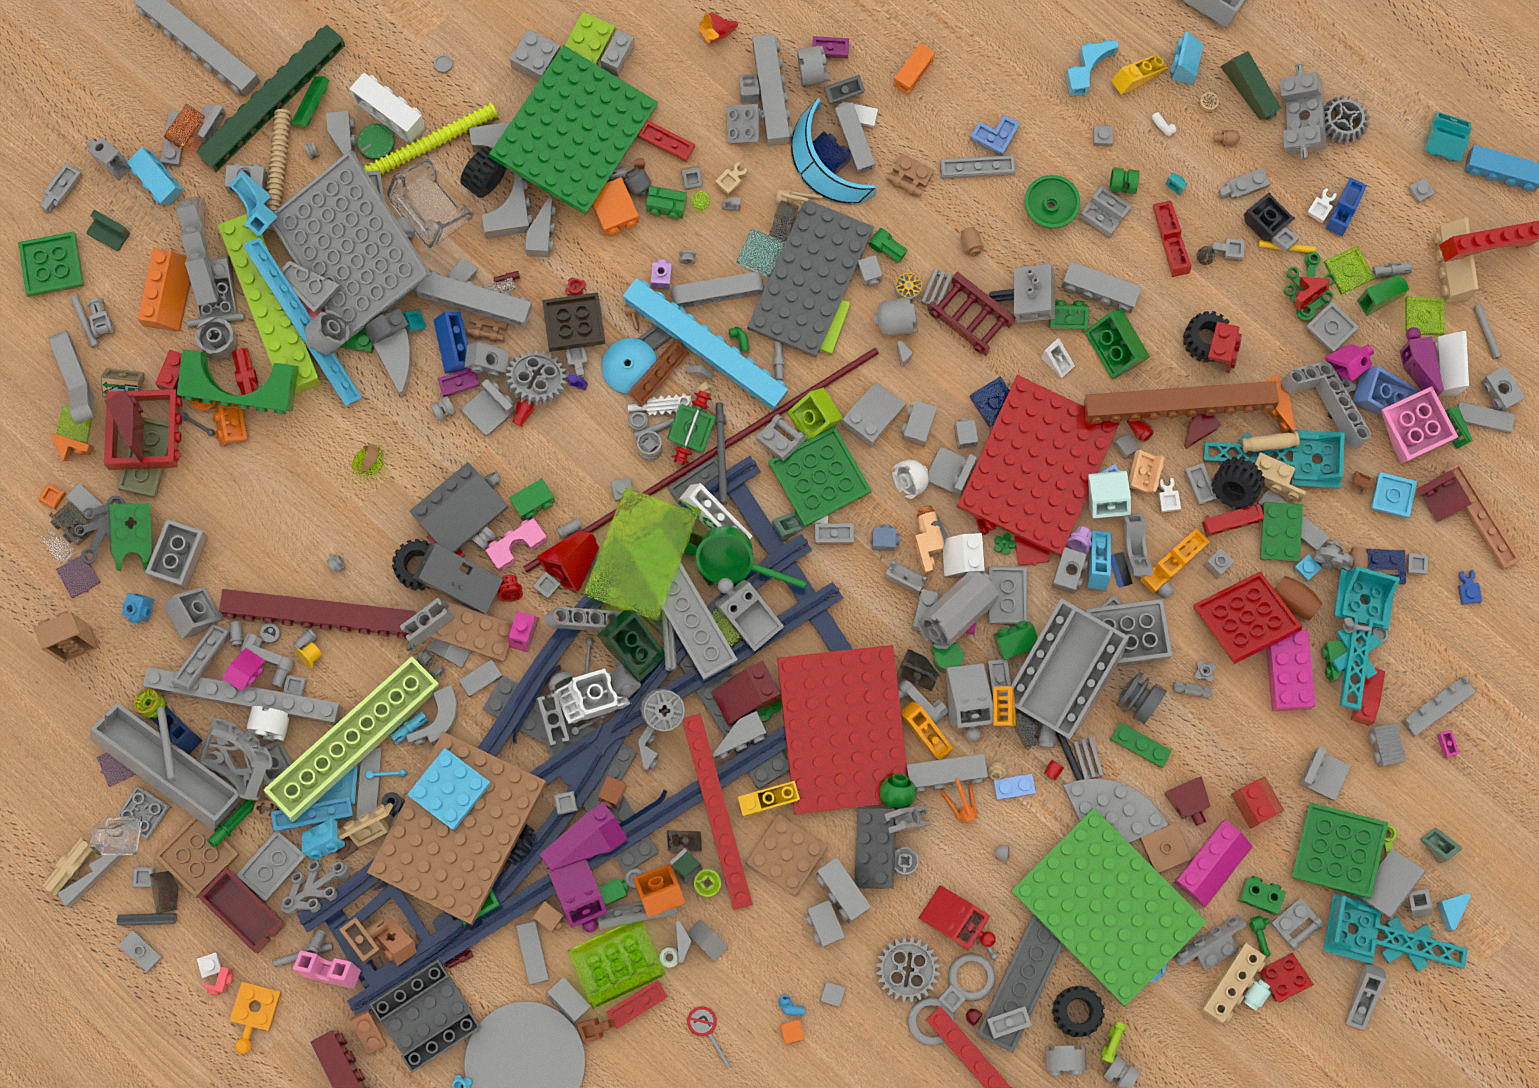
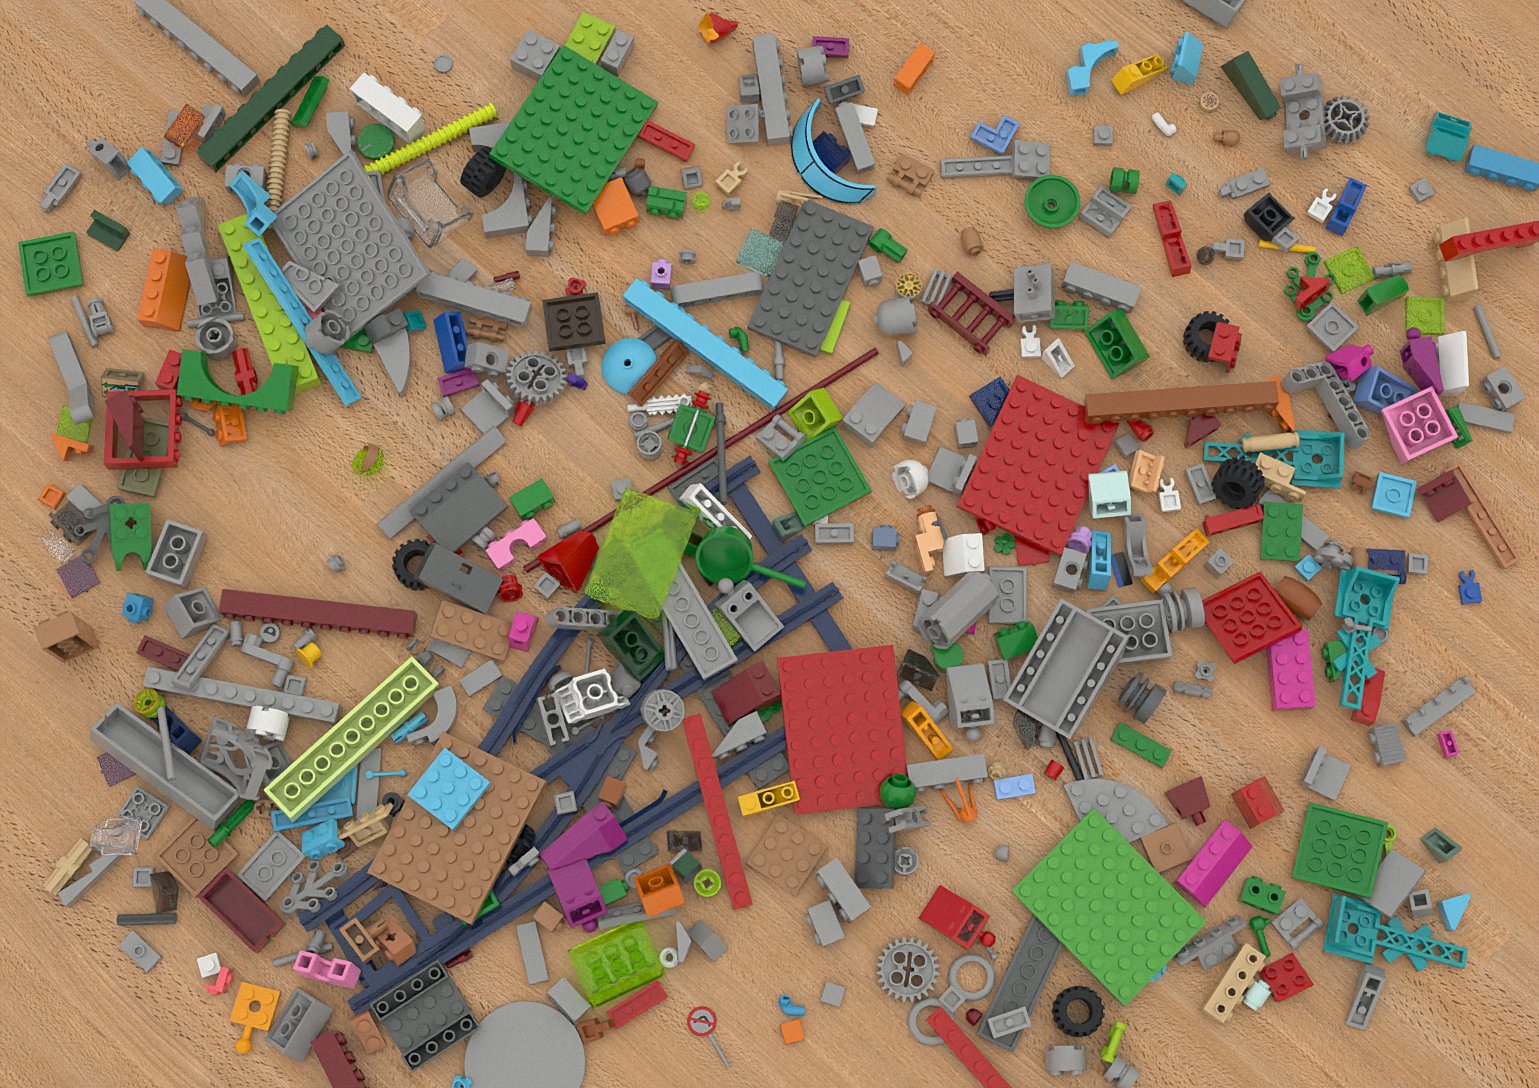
dark pink brick [222,648,265,691] -> none
light grey piece [400,597,456,646] -> none
light orange slope [993,686,1016,726] -> none
none -> dark red plate [136,635,190,671]
none -> light grey slope [265,987,333,1062]
none -> light grey tile [377,426,507,539]
none -> light grey plate [508,847,540,876]
none -> light grey plate [1012,140,1050,180]
none -> white plate [1020,325,1041,359]
none -> light grey wheel [1161,587,1205,633]

